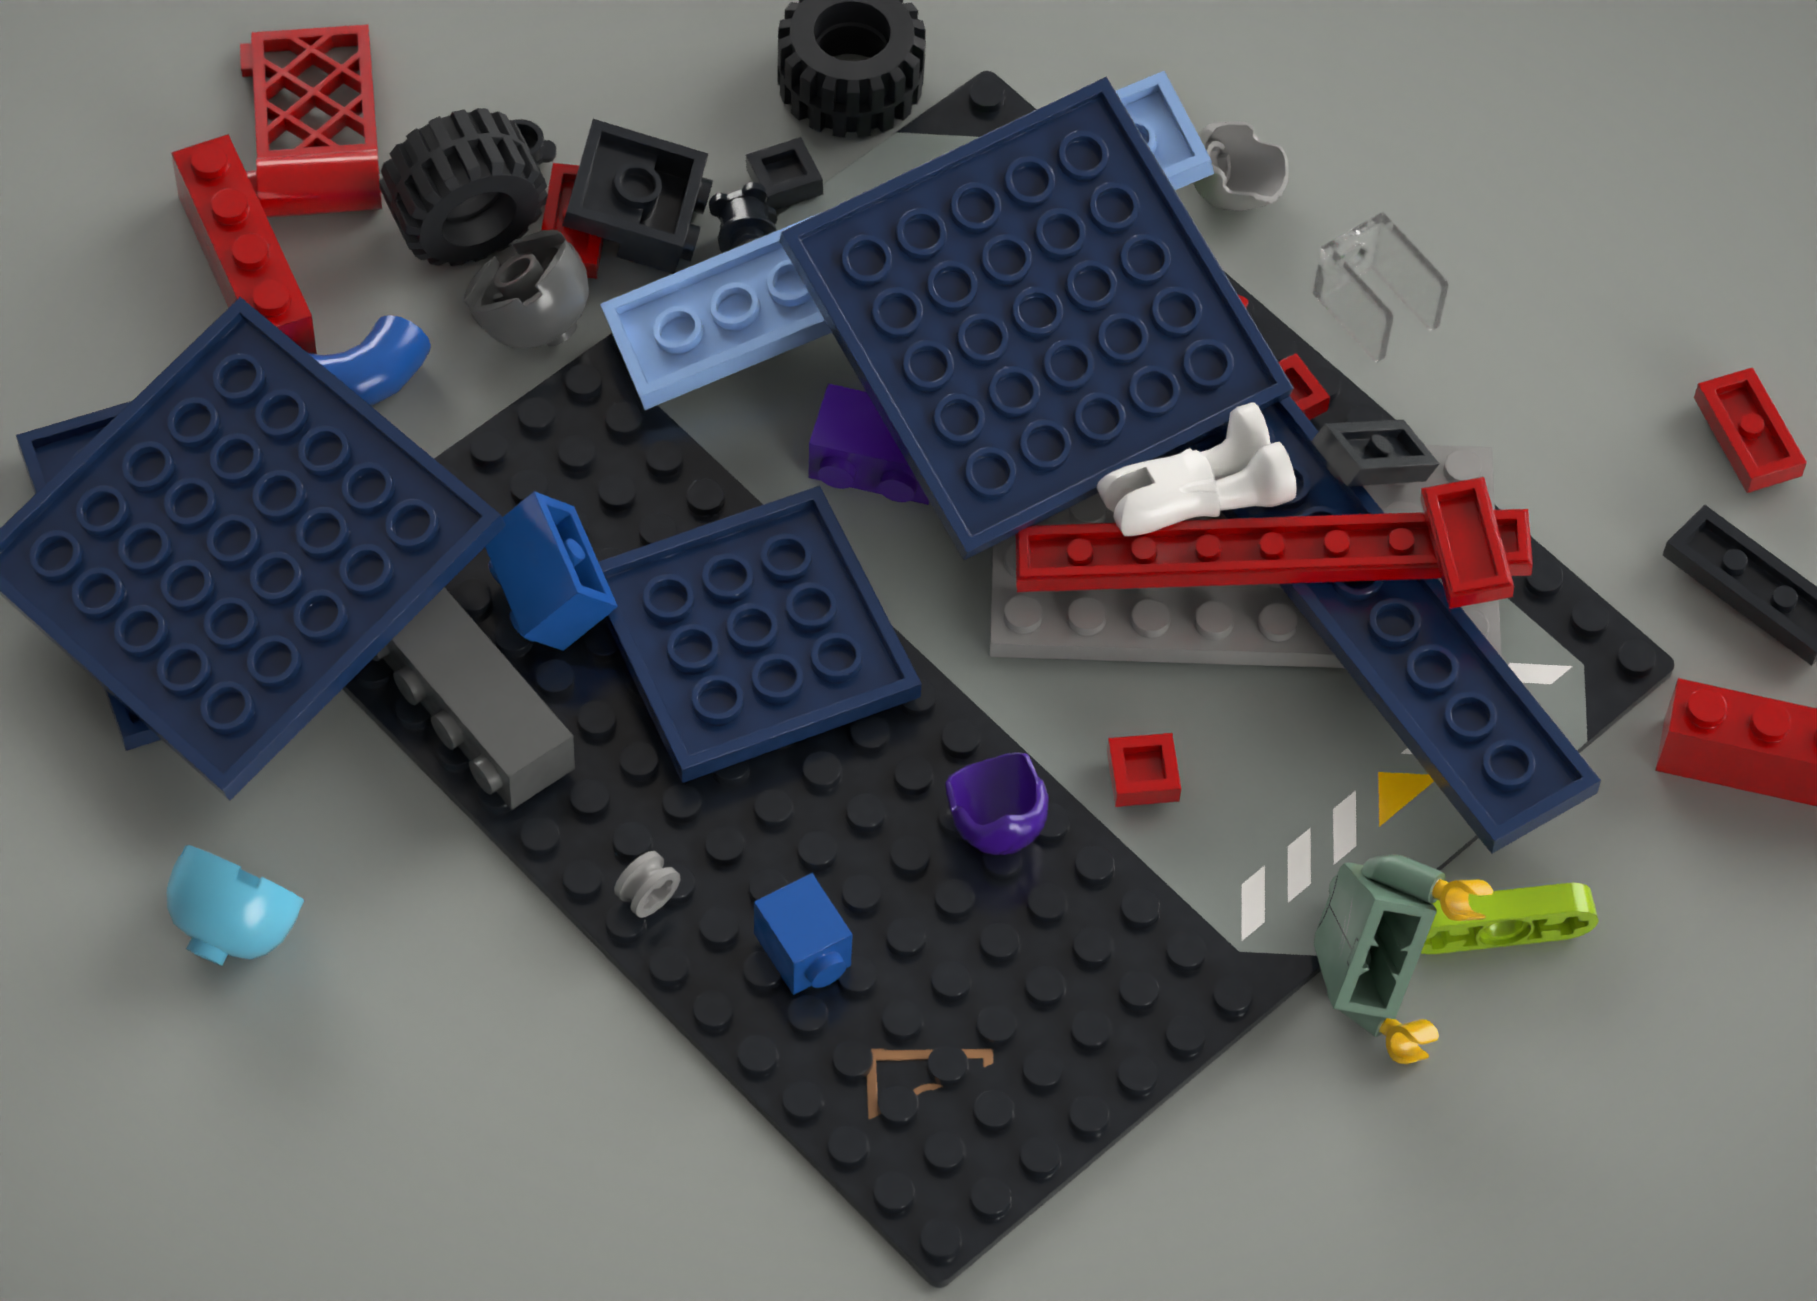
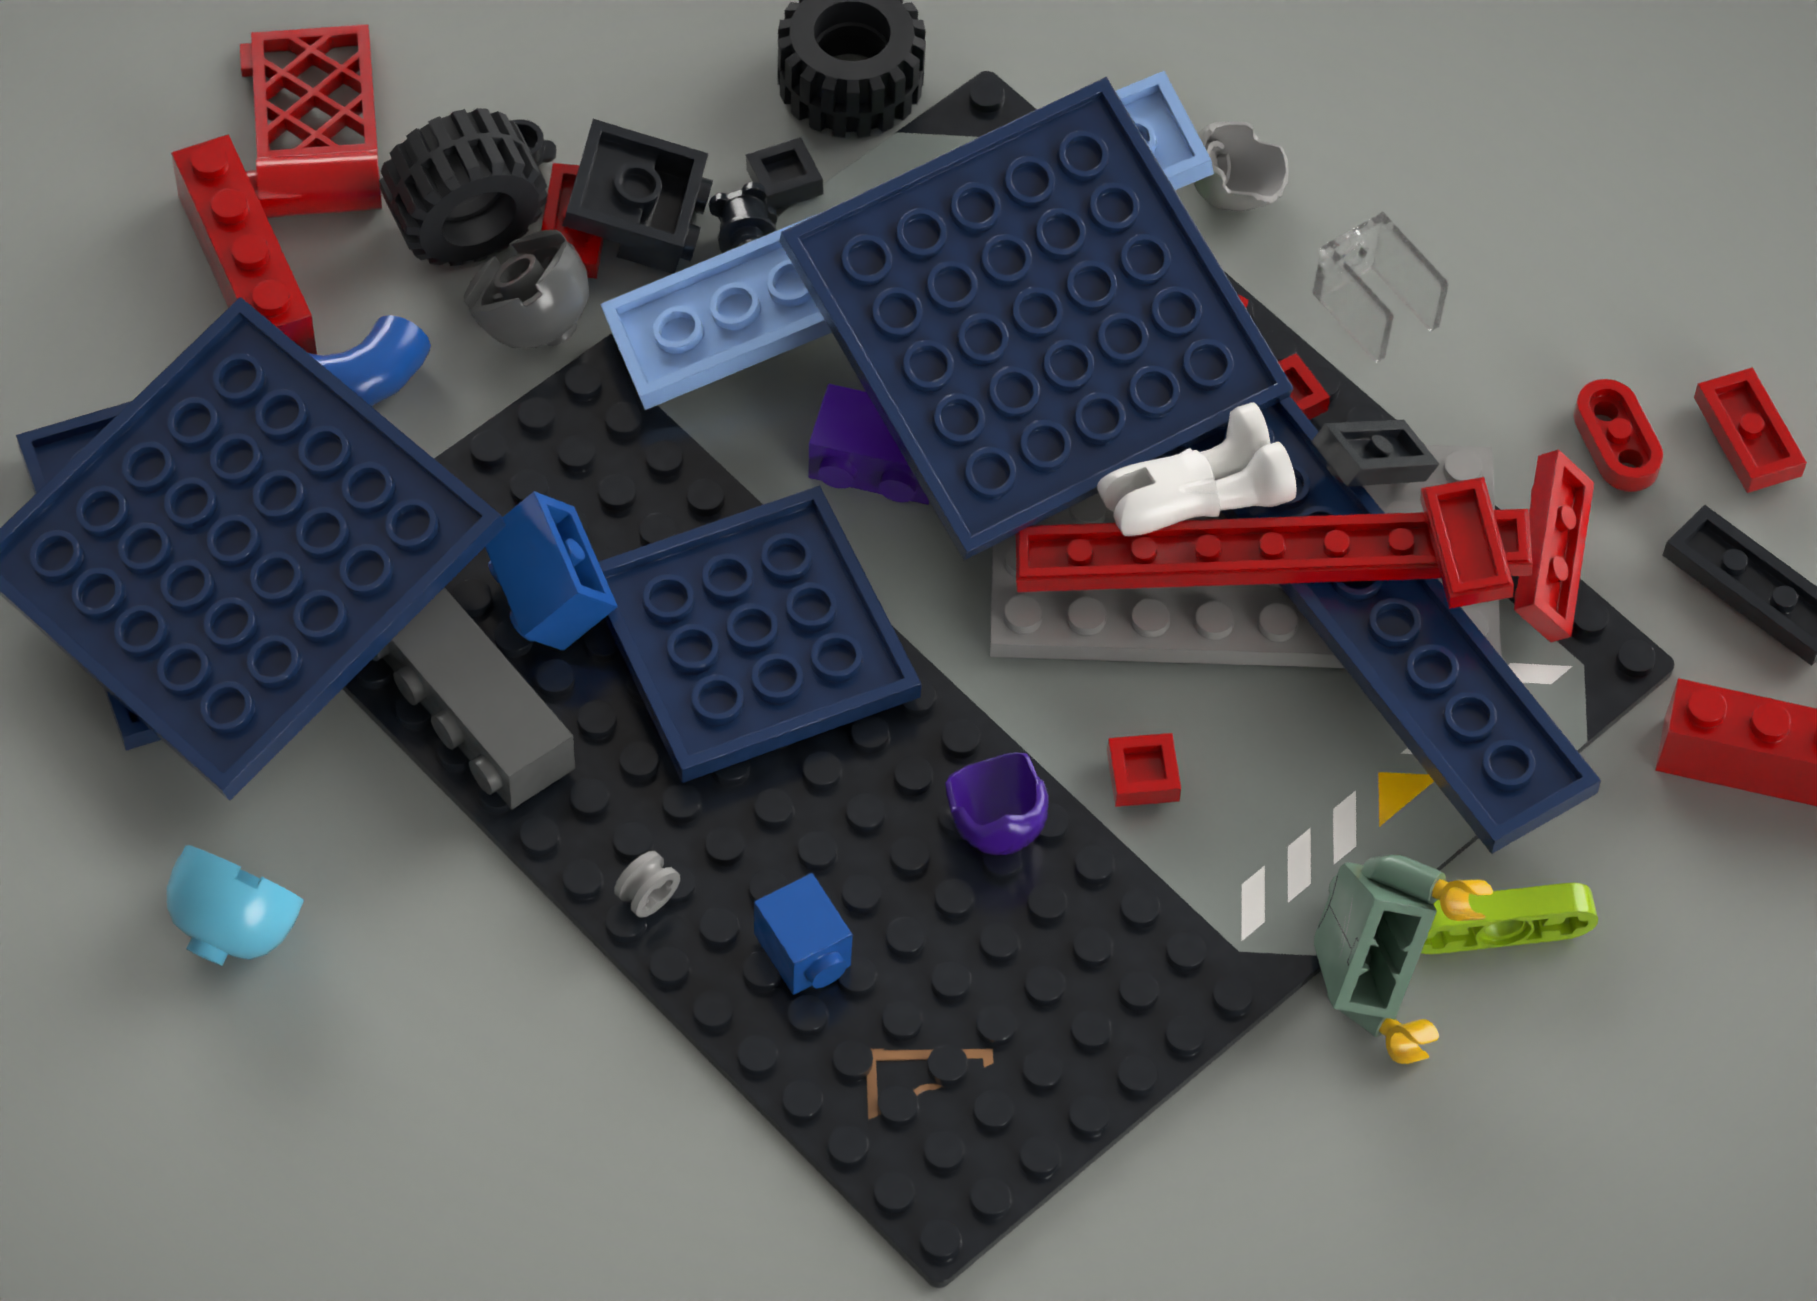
none -> red plate [1514,449,1594,643]
none -> red plate [1573,379,1664,492]

